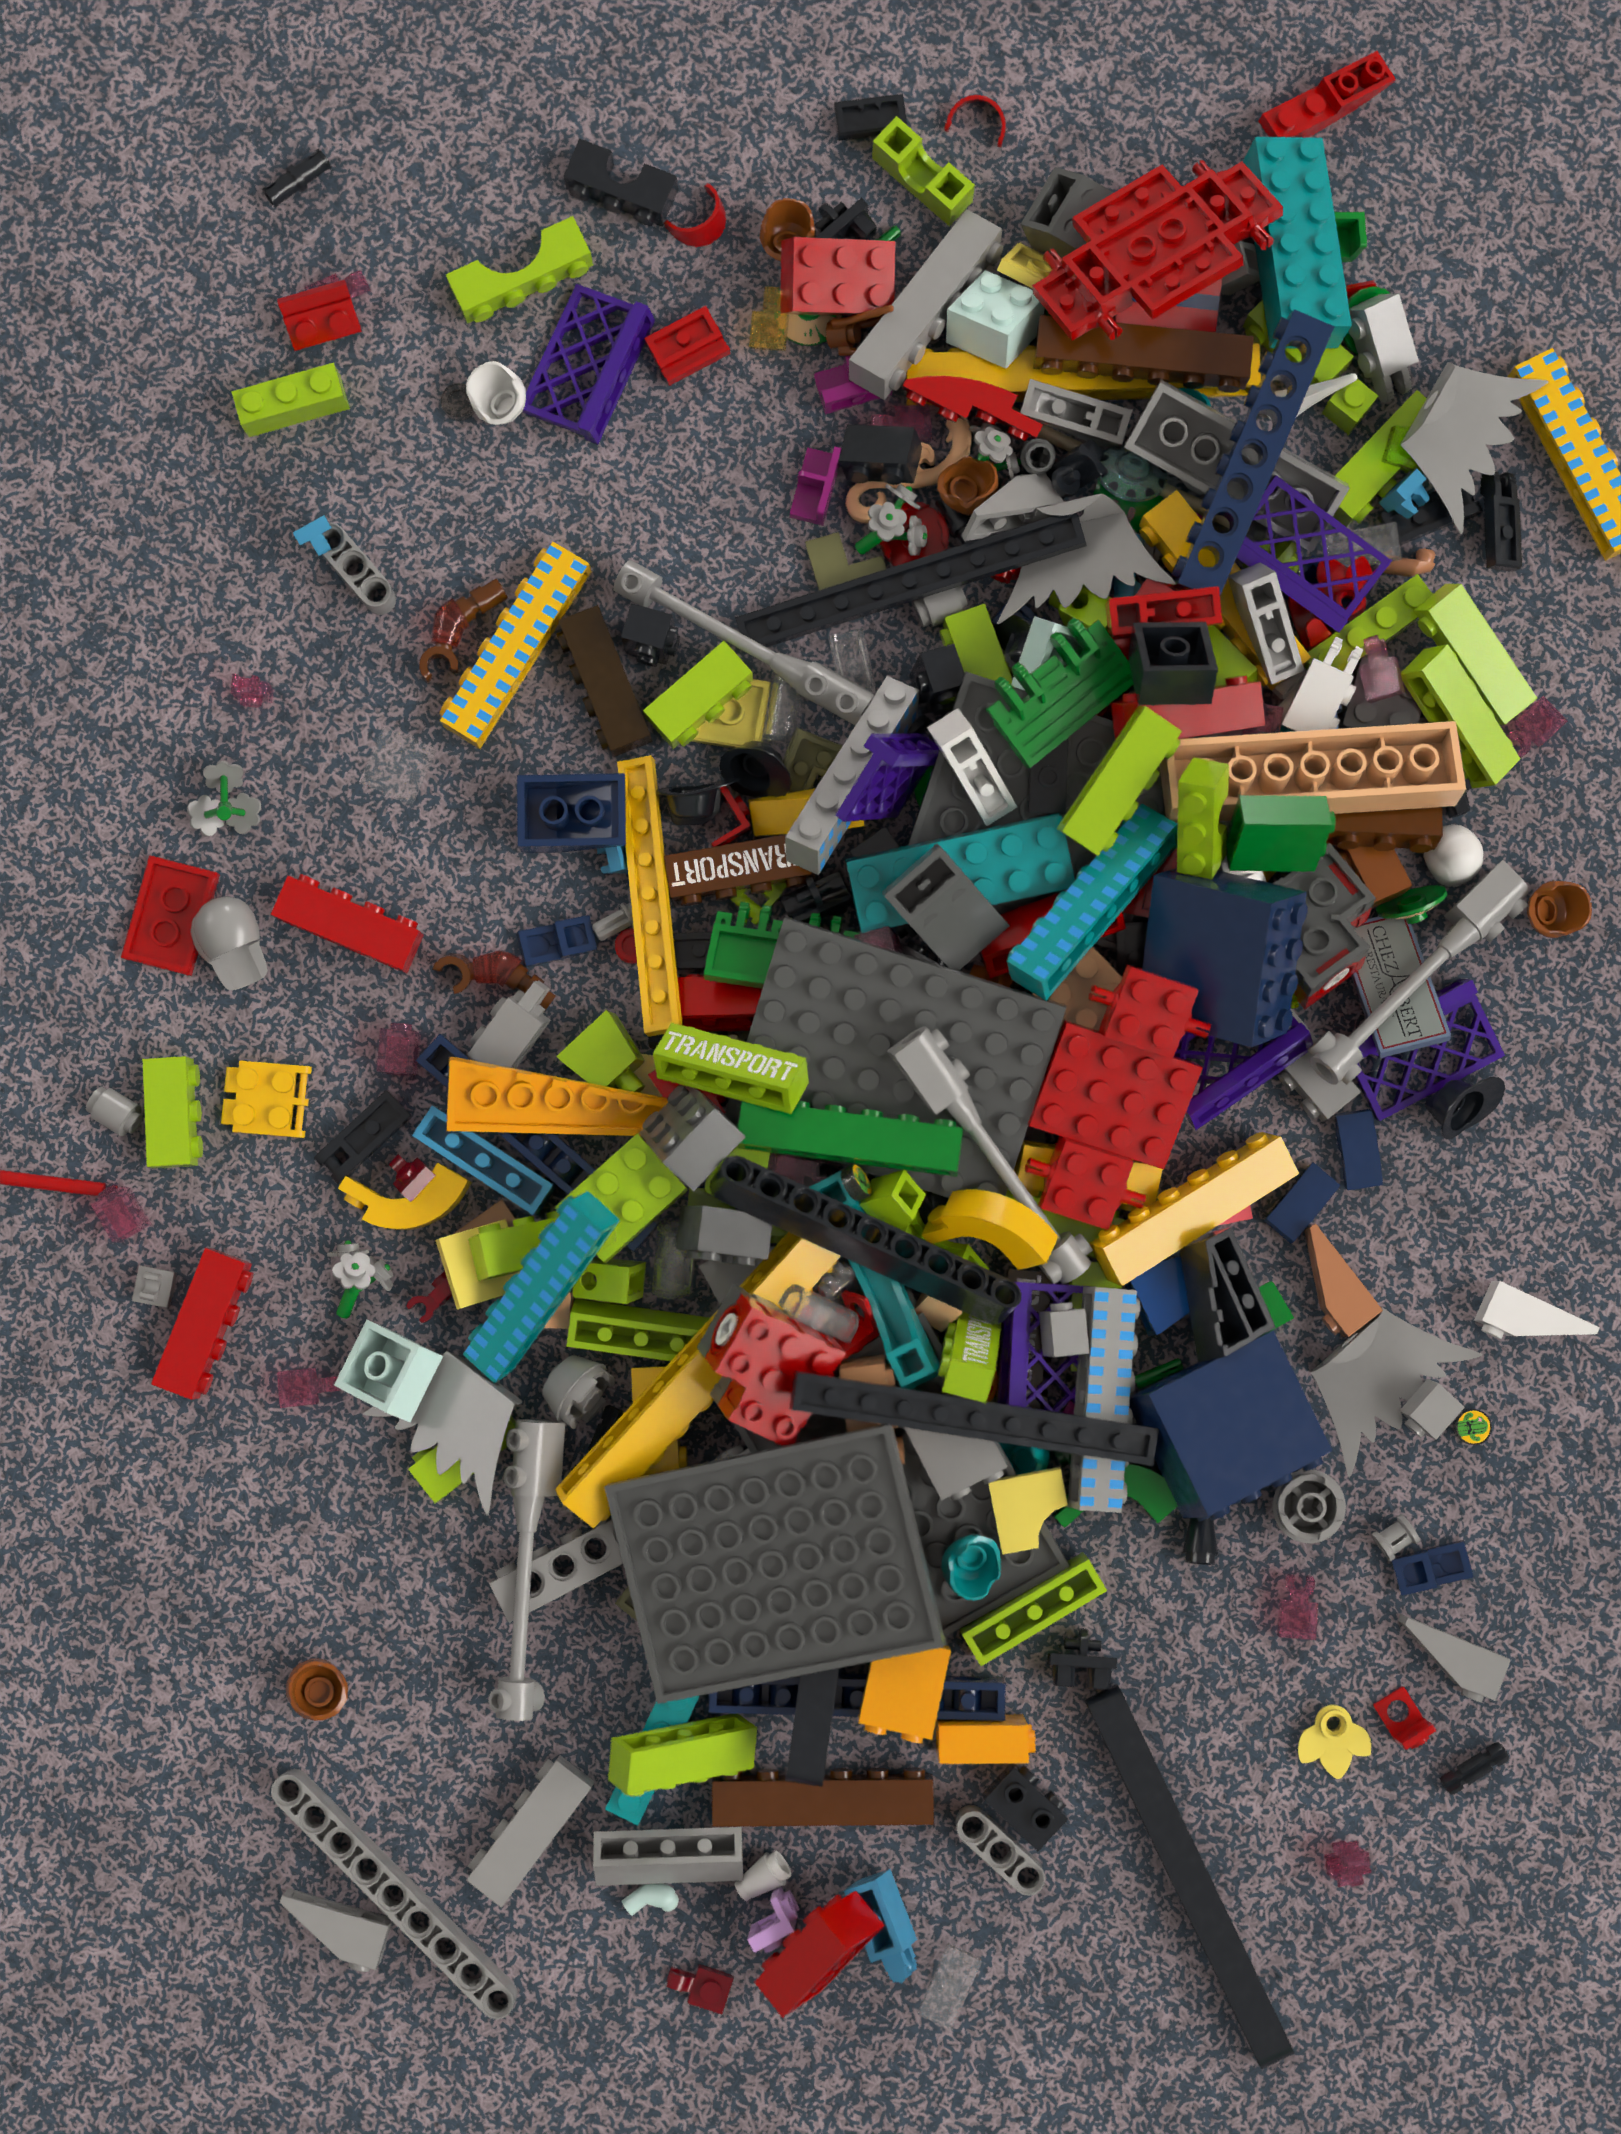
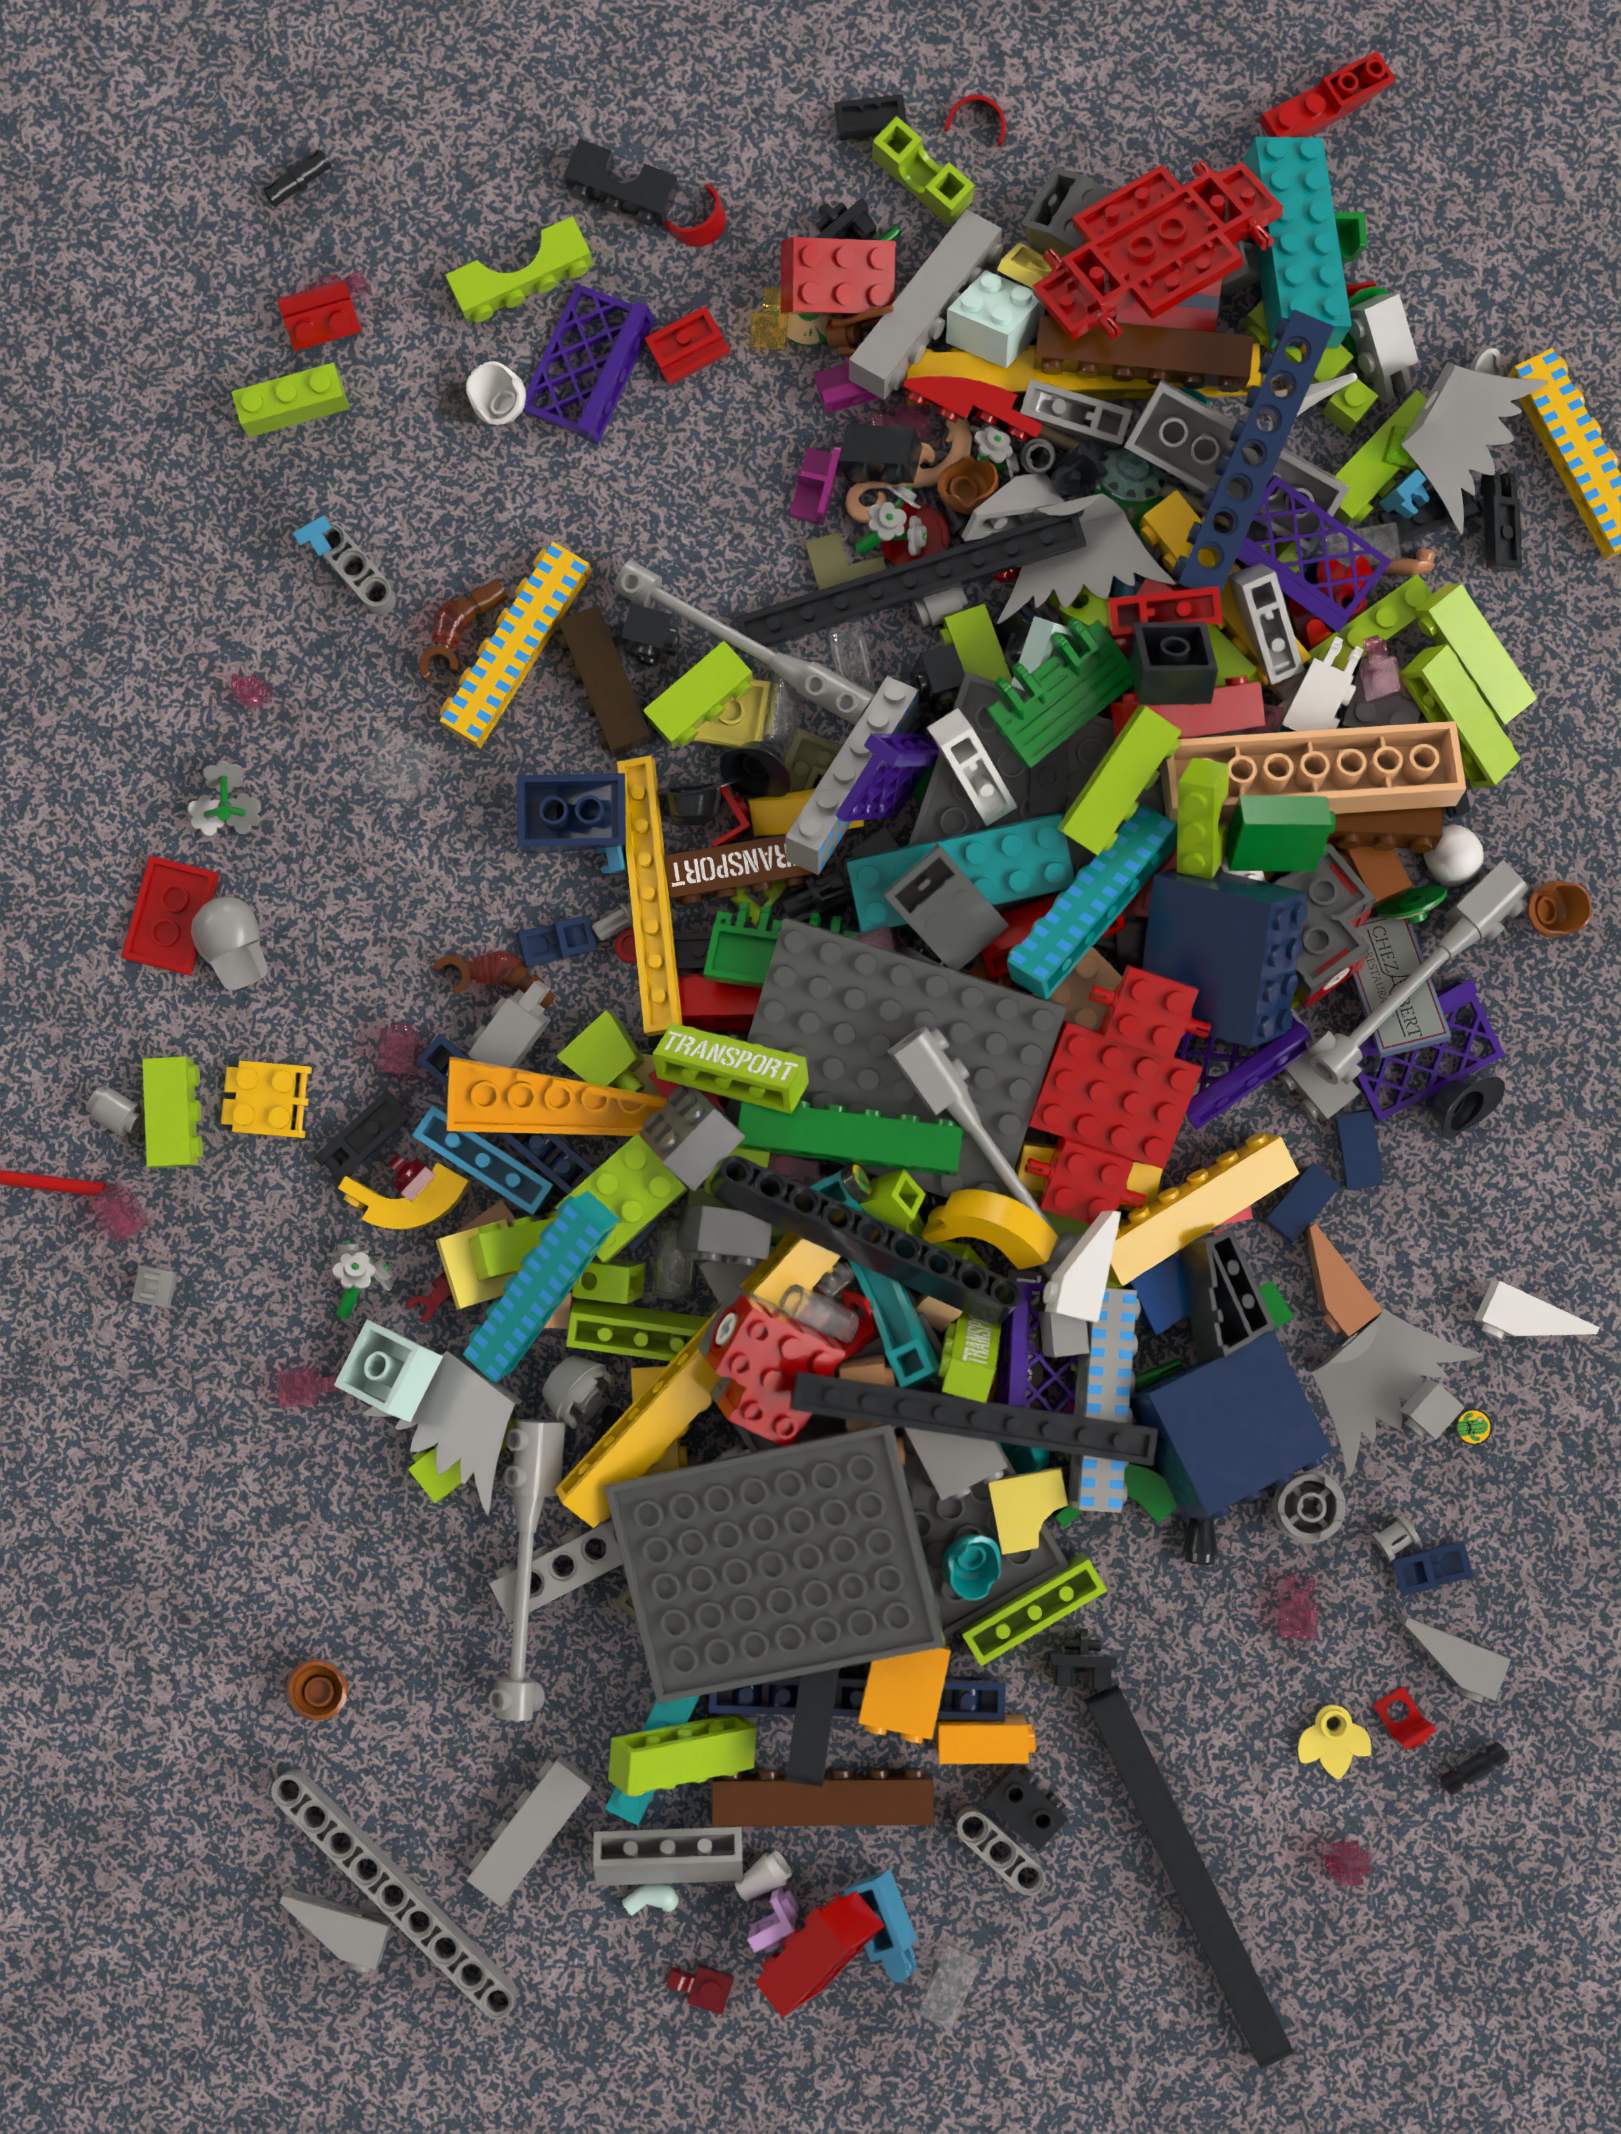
red brick [151,1248,254,1400] -> none
red brick [270,874,424,974] -> none
dark orange hair [759,198,816,262] -> none
clear pink plate [1506,696,1568,758] -> none
none -> white slope [1043,1211,1121,1322]
none -> light grey piece [1470,347,1504,376]

